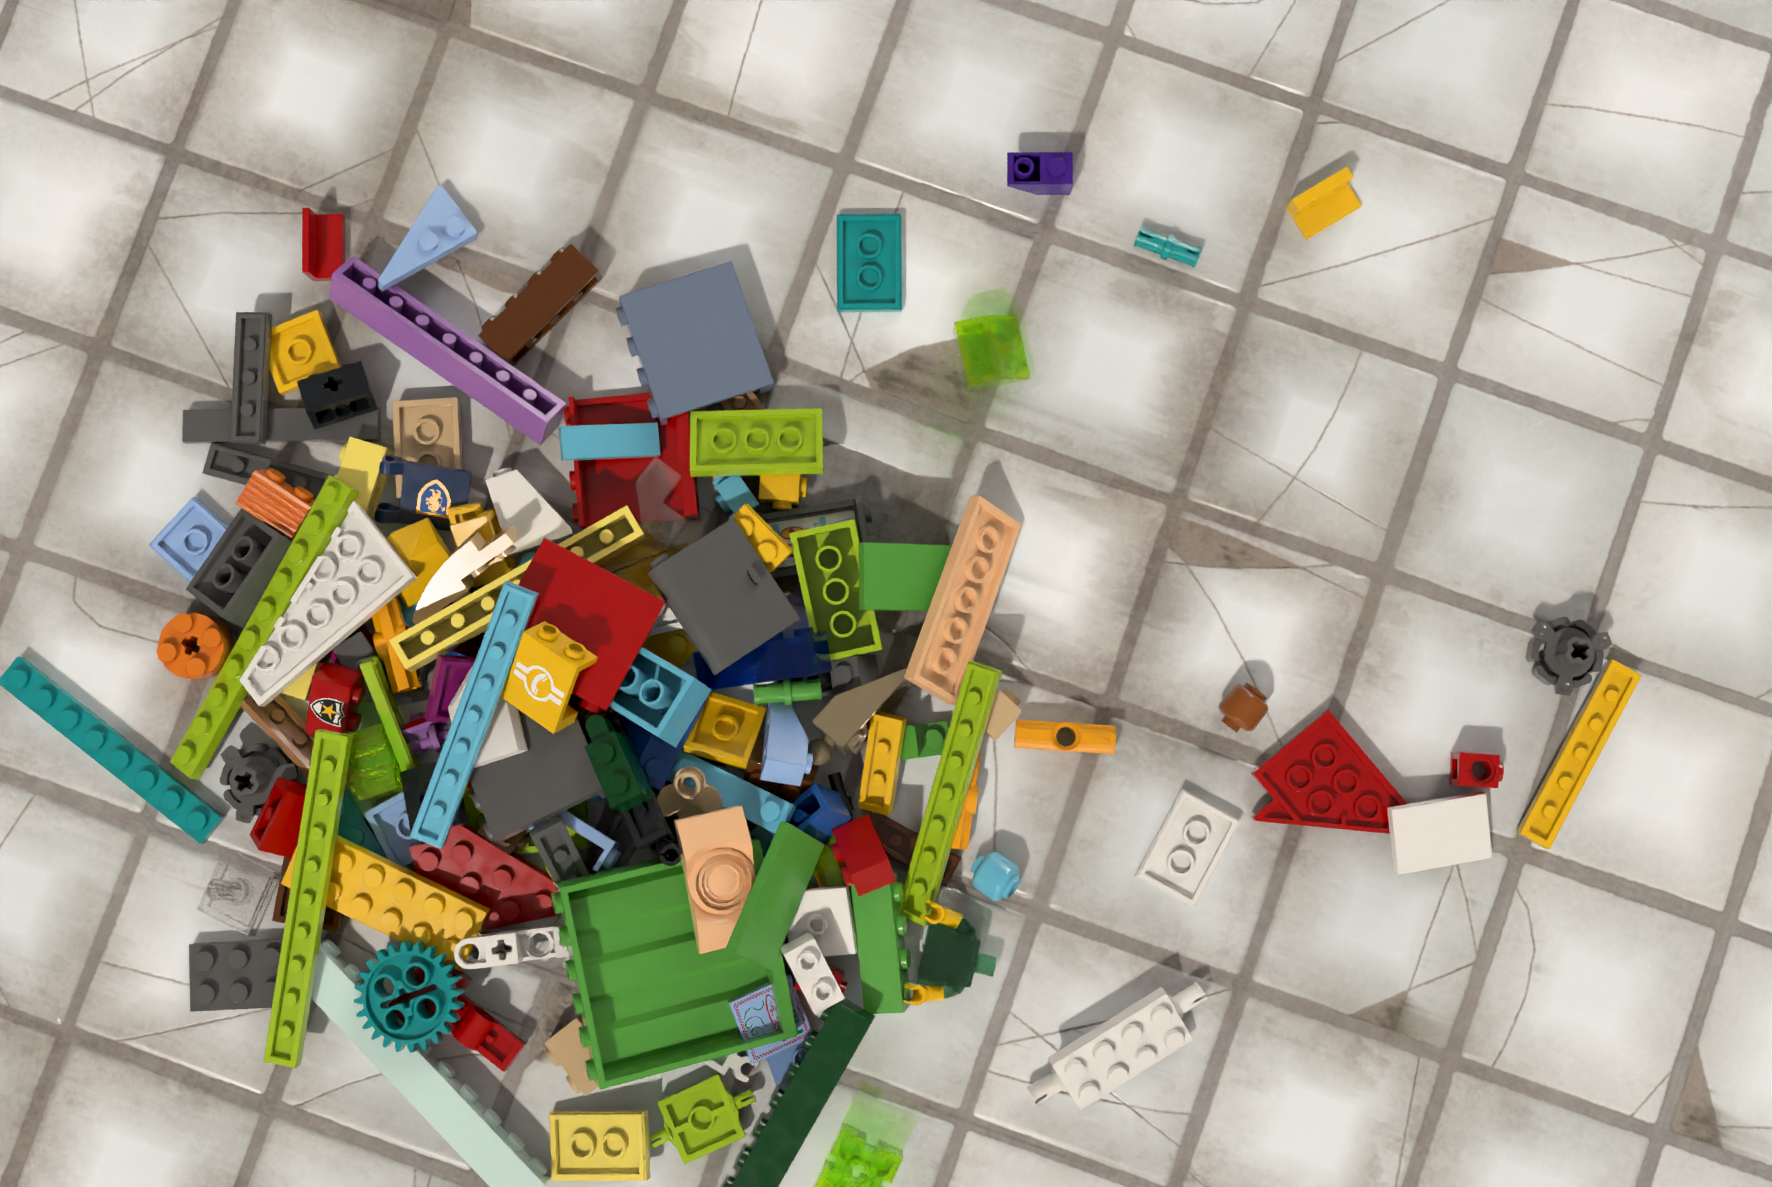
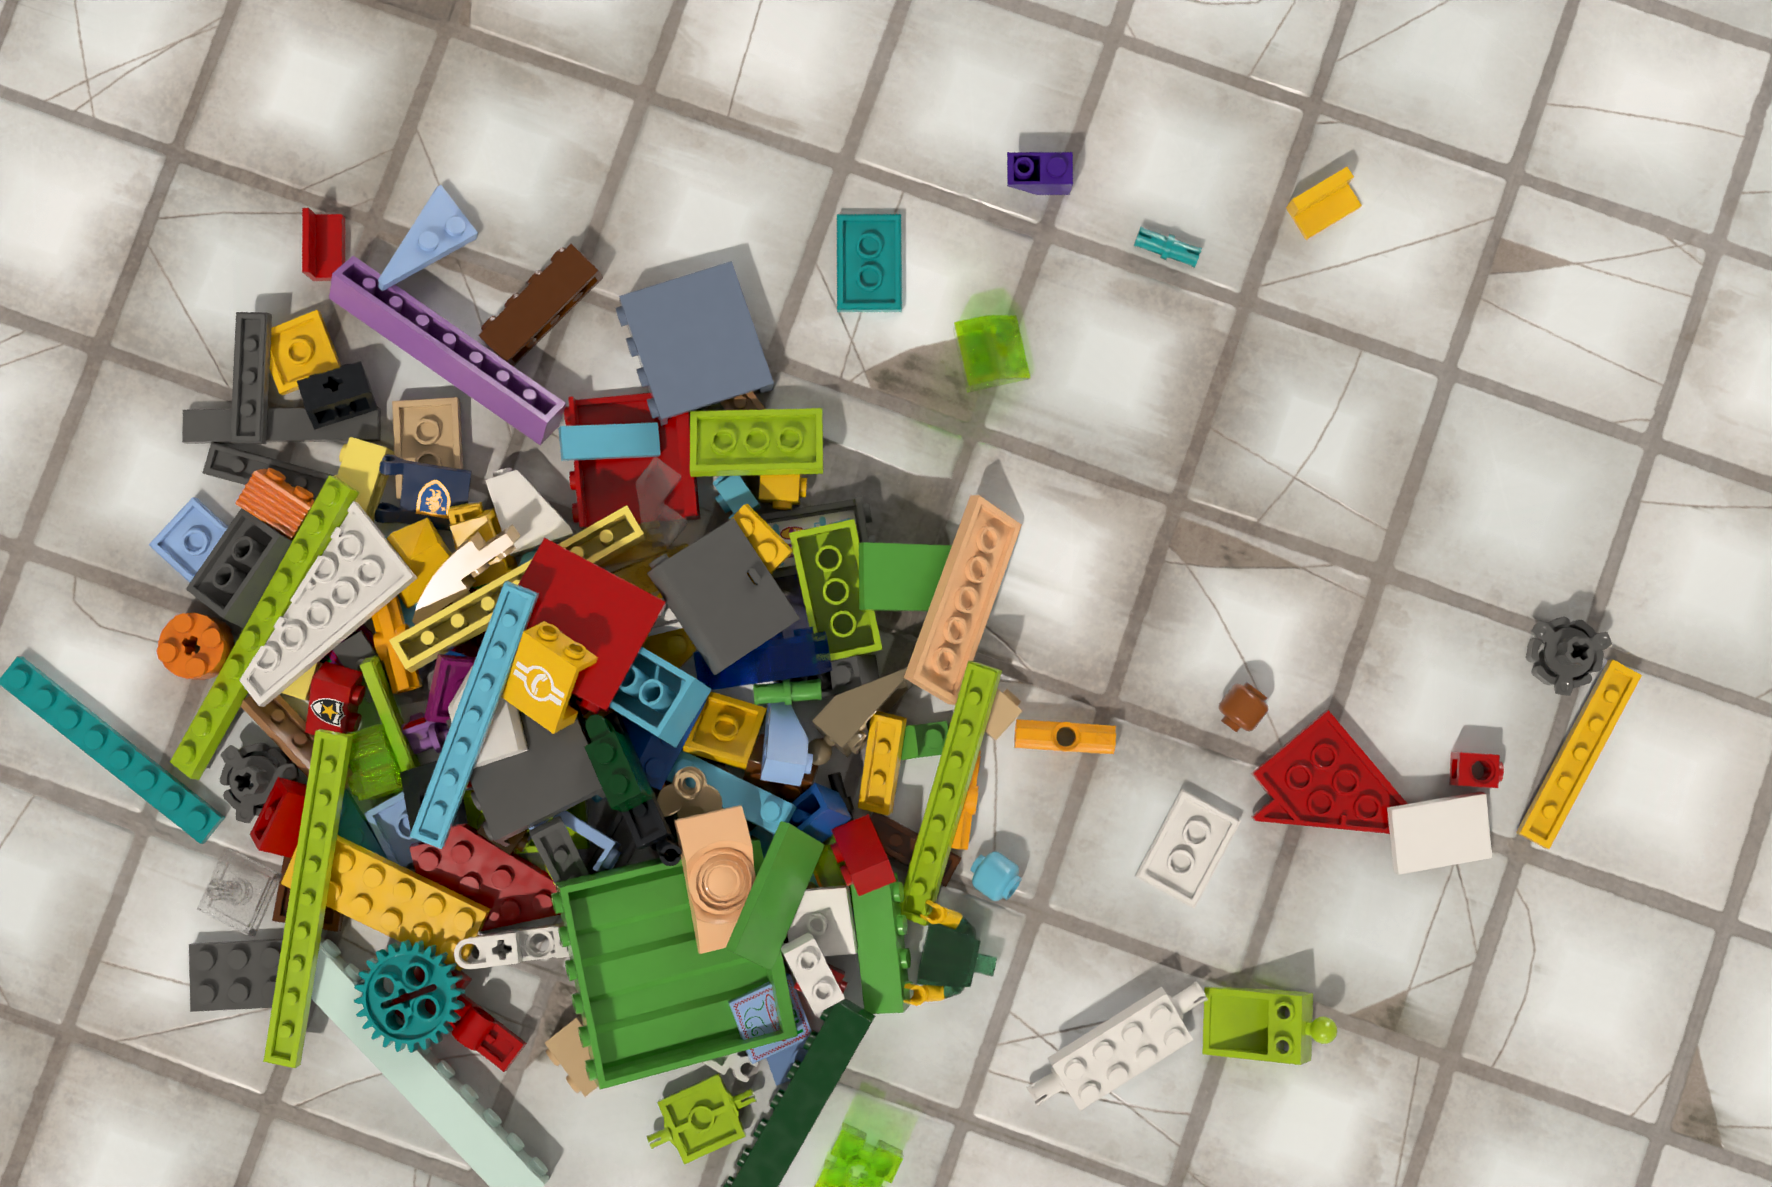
light yellow tile [549,1110,651,1181] -> none
none -> lime slope [1202,987,1337,1065]

